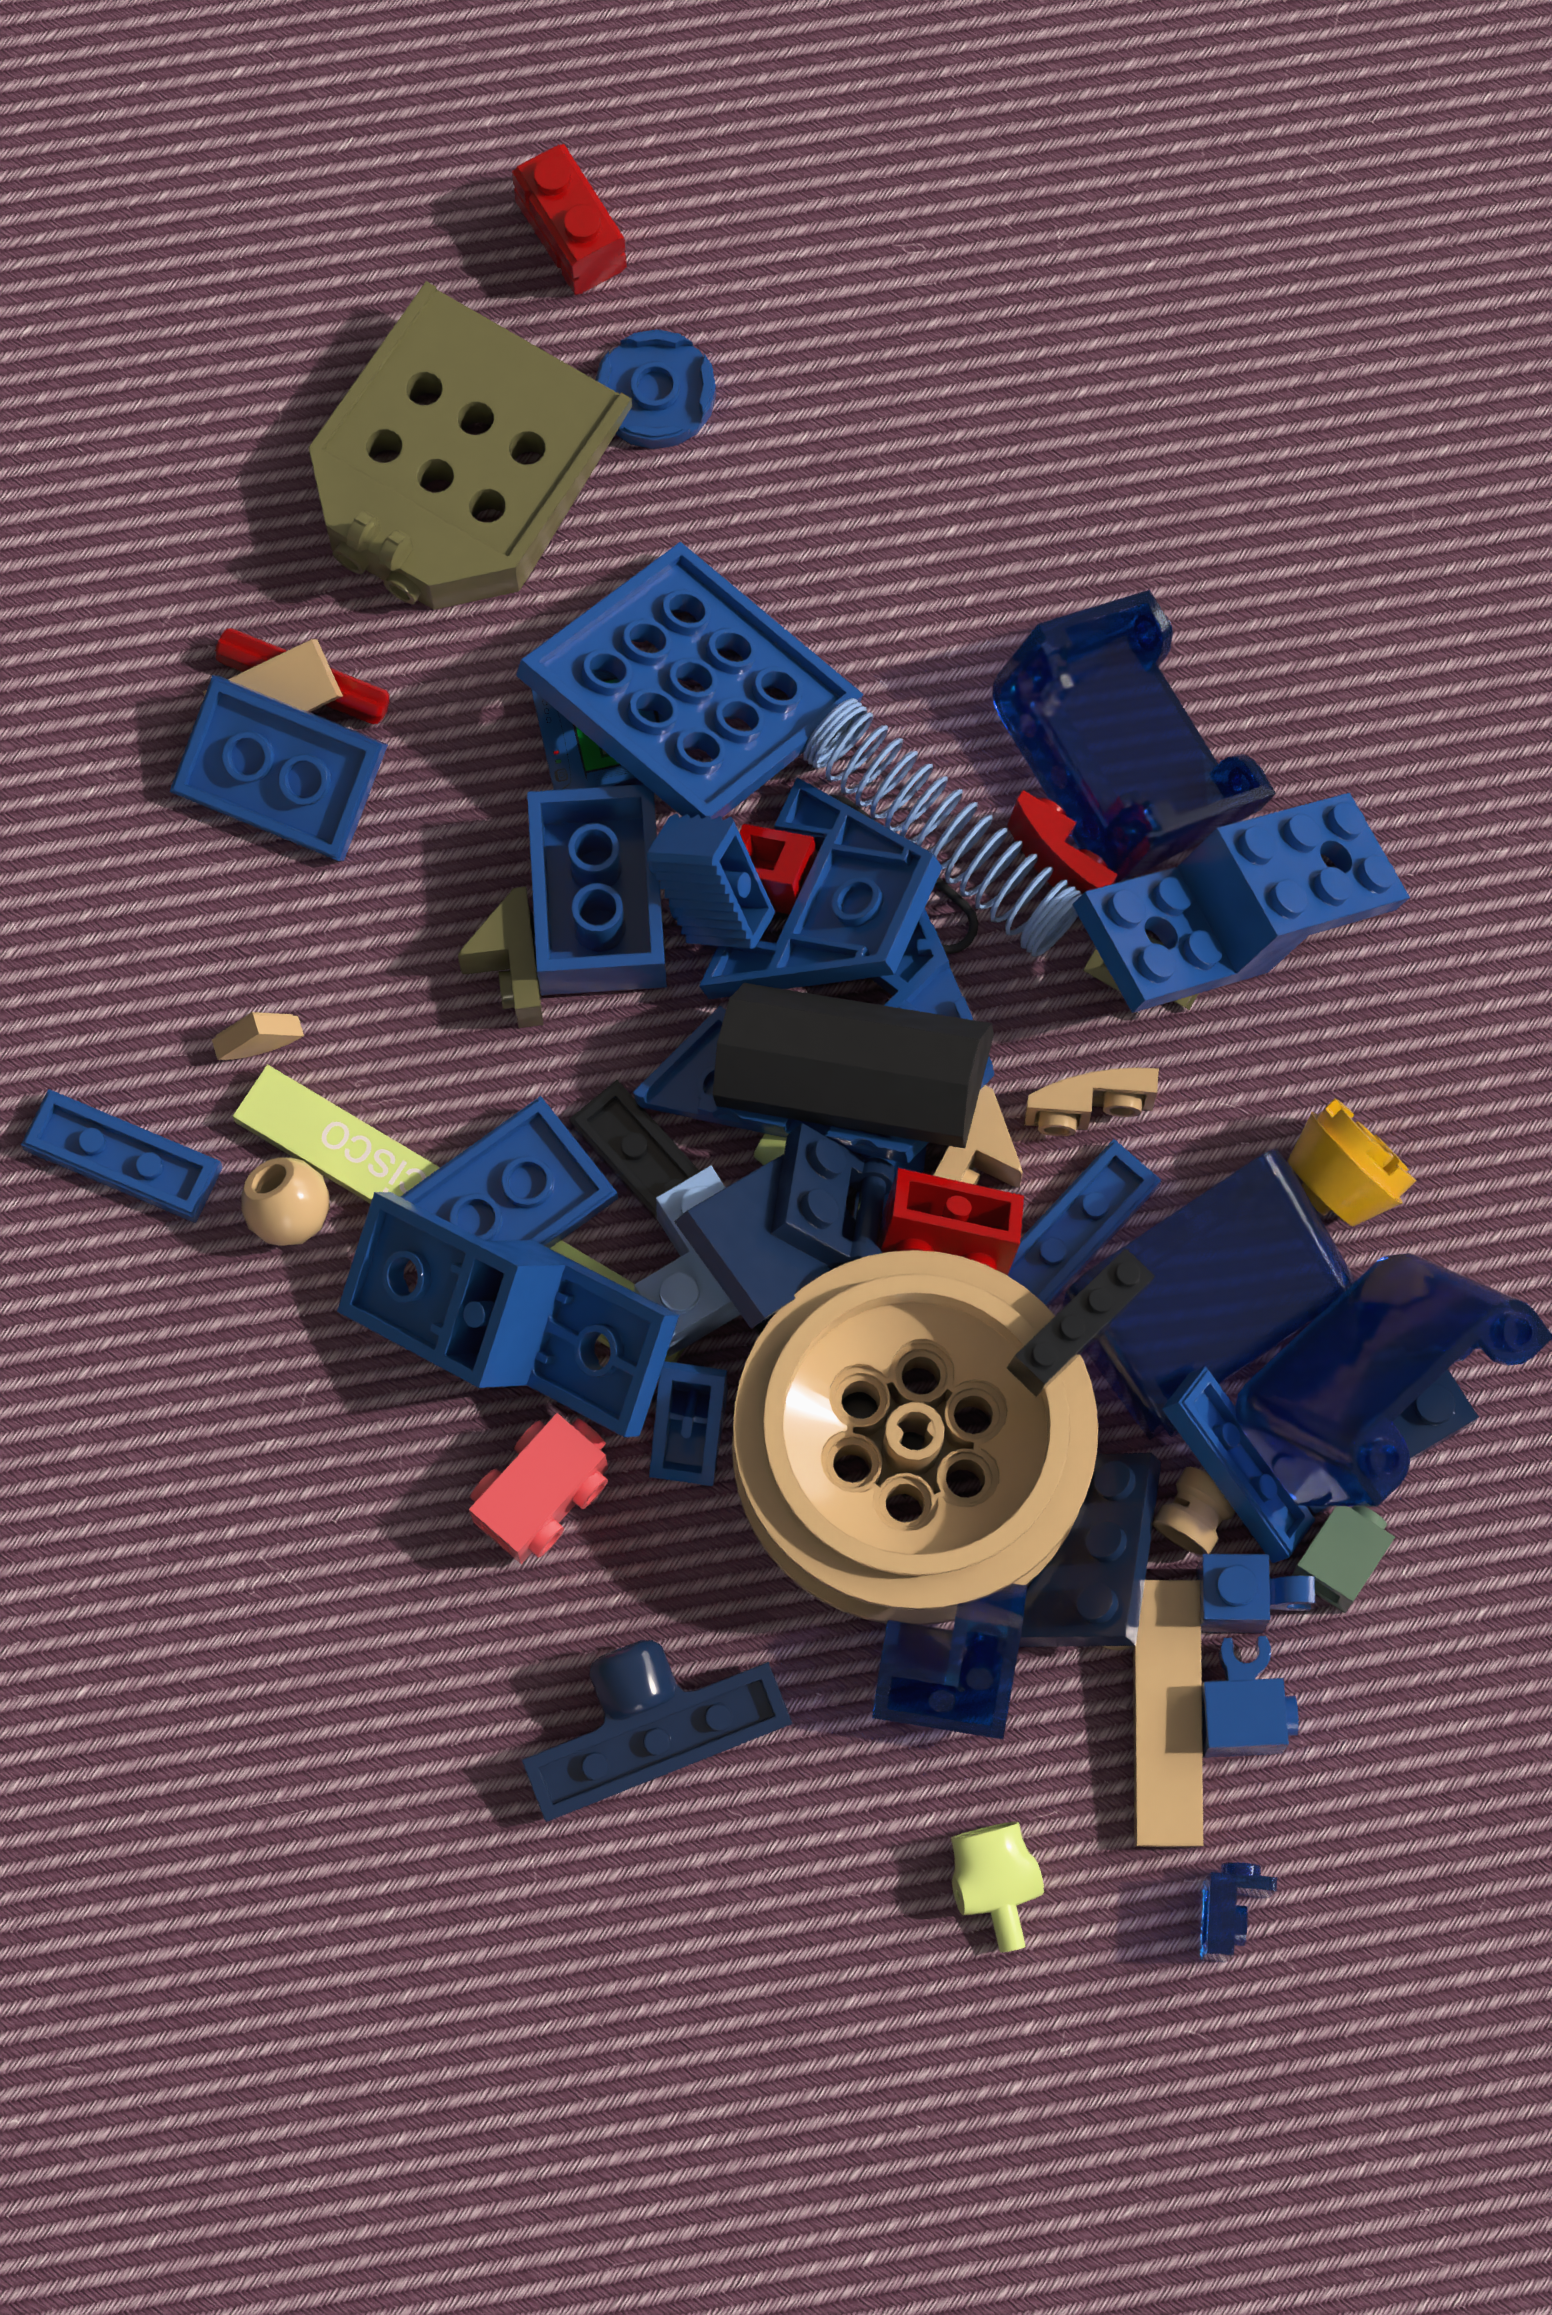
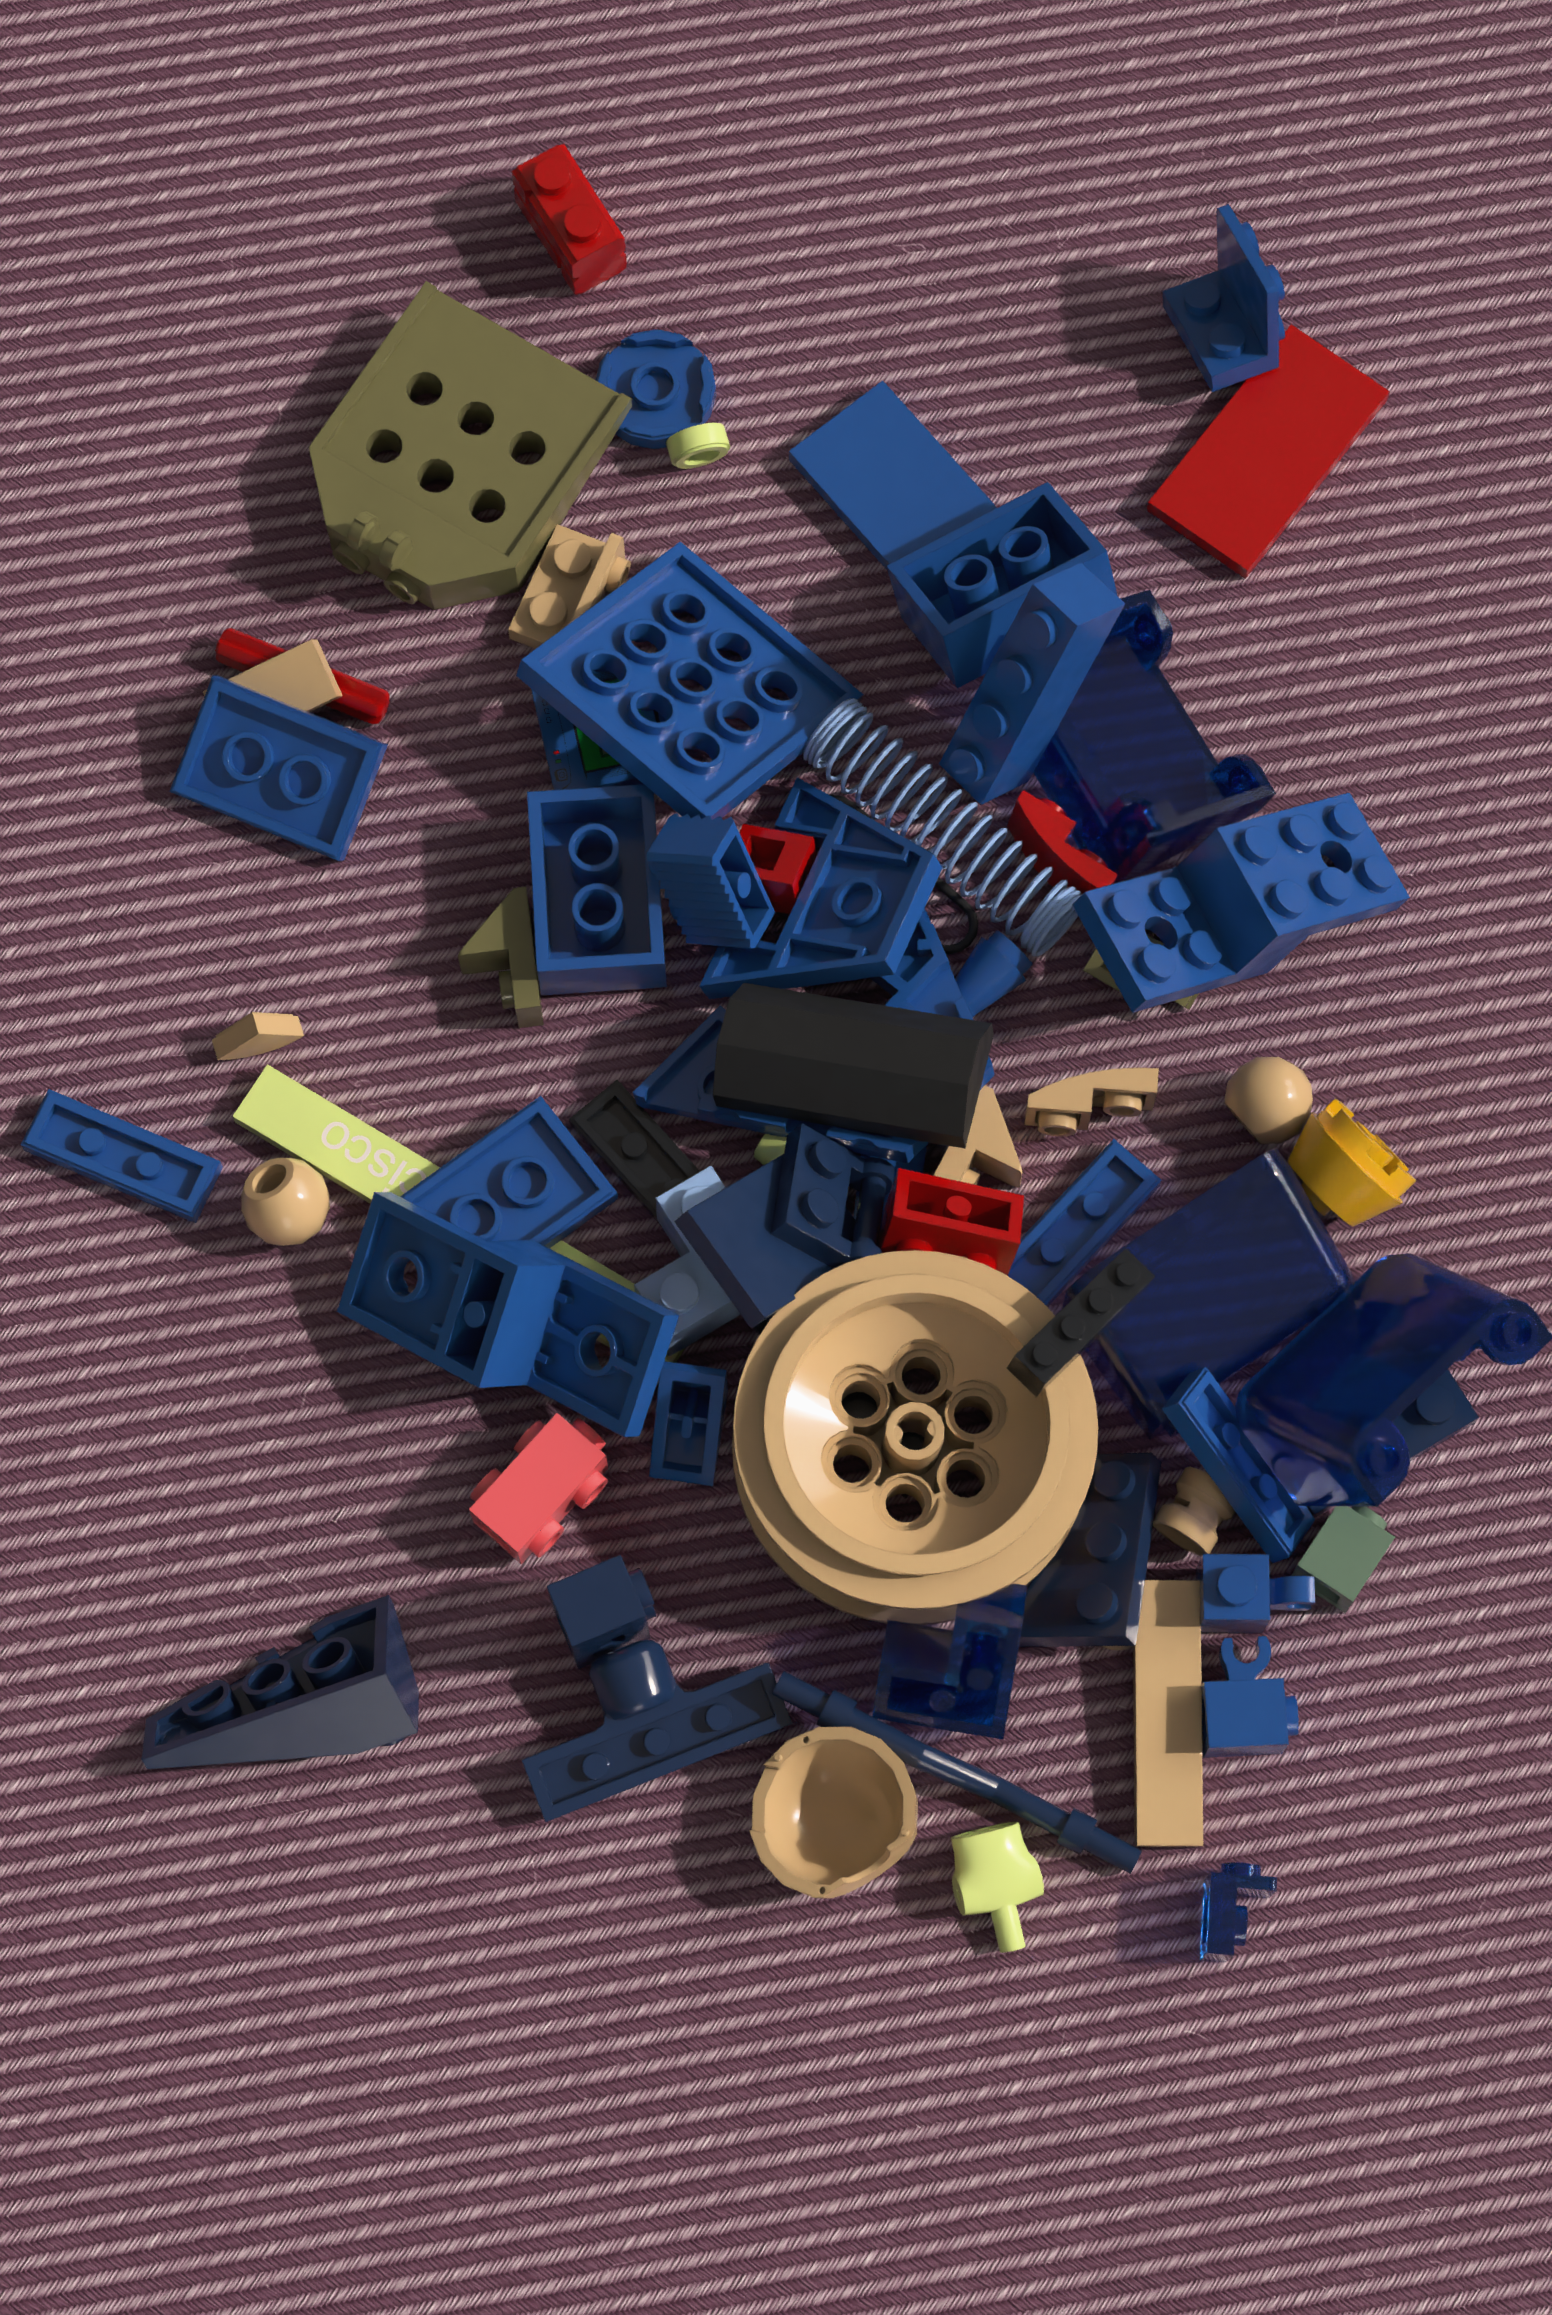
none -> dark blue wedge [141,1595,419,1769]
none -> tan bracket [508,524,631,649]
none -> dark blue brick [547,1555,657,1669]
none -> yellowish green tile [666,423,730,469]
none -> tan cylinder [749,1727,918,1899]
none -> dark blue bar [772,1671,1142,1874]
none -> blue tile [789,380,997,571]
none -> blue brick [886,482,1117,688]
none -> blue brick [939,562,1125,805]
none -> blue cone [955,930,1033,1017]
none -> red tile [1147,324,1390,579]
none -> blue bracket [1162,204,1285,392]
none -> tan piece [1224,1057,1313,1144]

